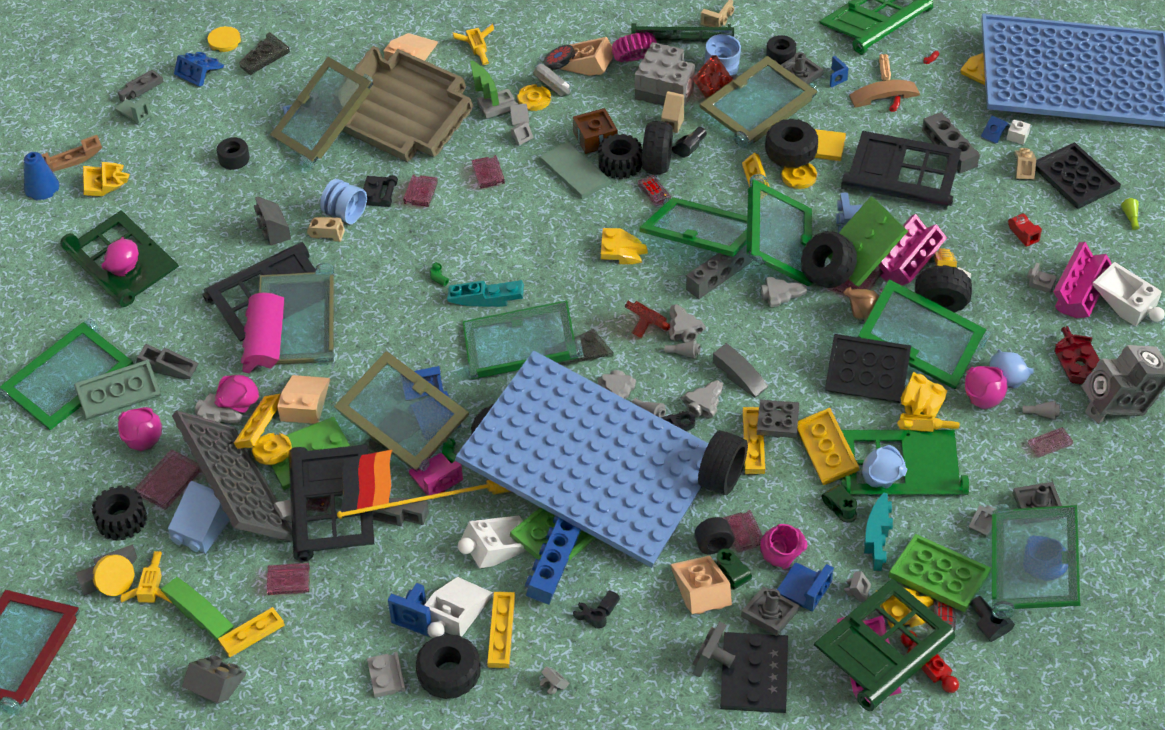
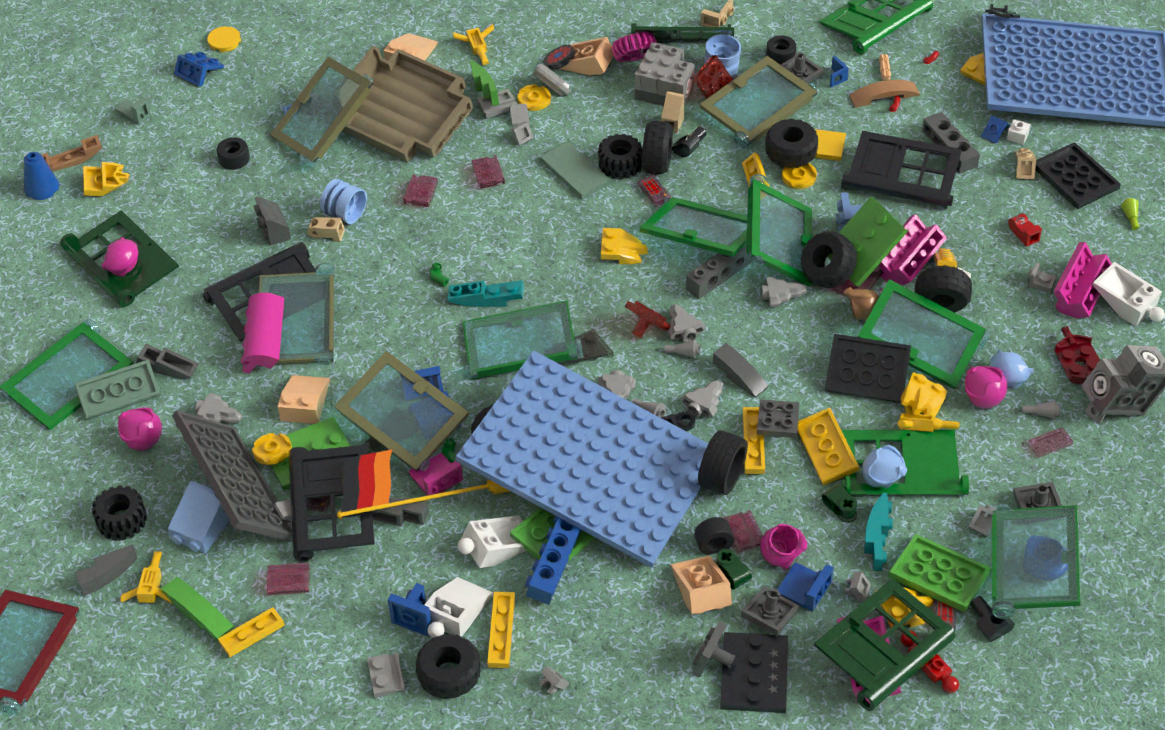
yellow tile [93,554,134,596] -> none
dark grey hinge [118,70,164,102] -> none
clear pink tile [135,449,202,510] -> none
dark grey slope [182,655,247,703] -> none
dark pink helmet [214,375,259,413] -> none
yellow plate [234,394,281,449] -> none
clear smoke wing [239,32,290,75] -> none
black plate [363,175,398,207] -> none
reddish brown container [573,108,618,154] -> none
black bar [573,590,620,629] -> none
none -> black piece [985,4,1020,18]

